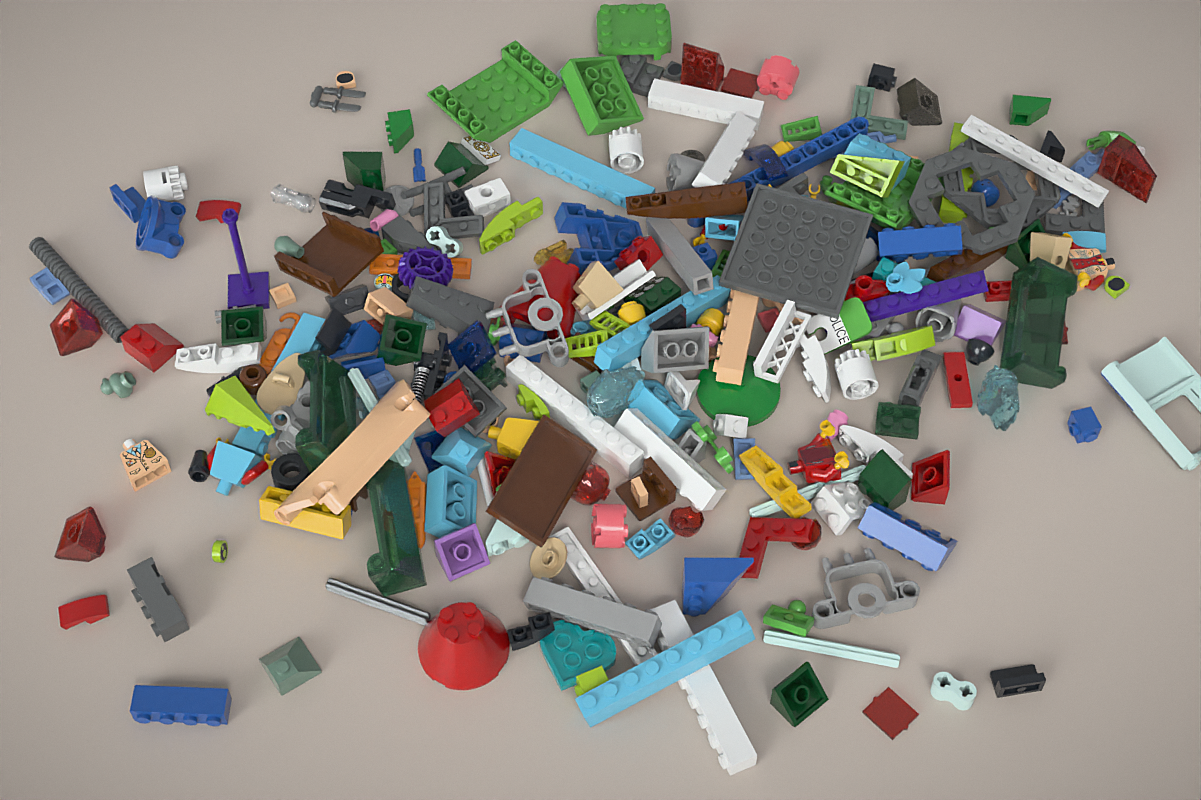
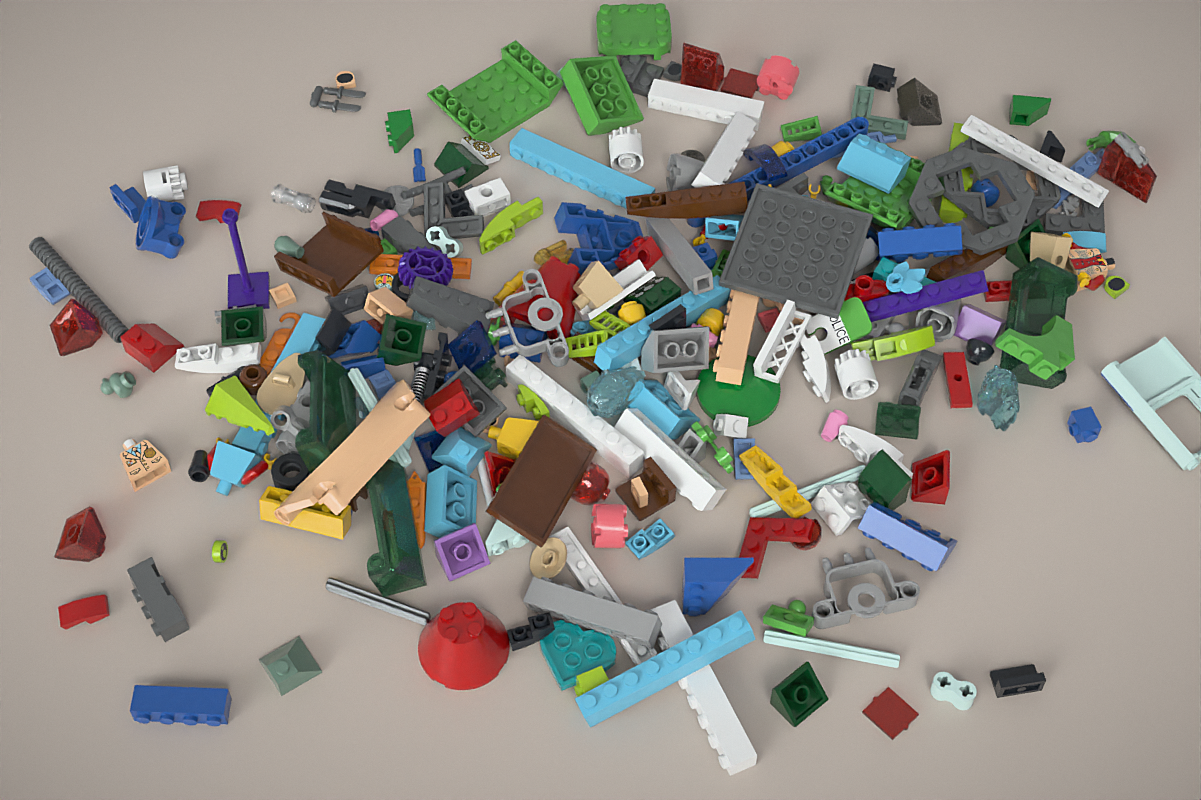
dark green slope [343,152,386,191] -> none
clear red hair [668,506,704,538] -> none
torso [787,420,849,483] -> none
lime wedge [830,154,905,198] -> none
none -> yellow pin [493,271,524,306]
none -> bright green arch [995,315,1075,380]
none -> light grey pin [1115,132,1149,168]

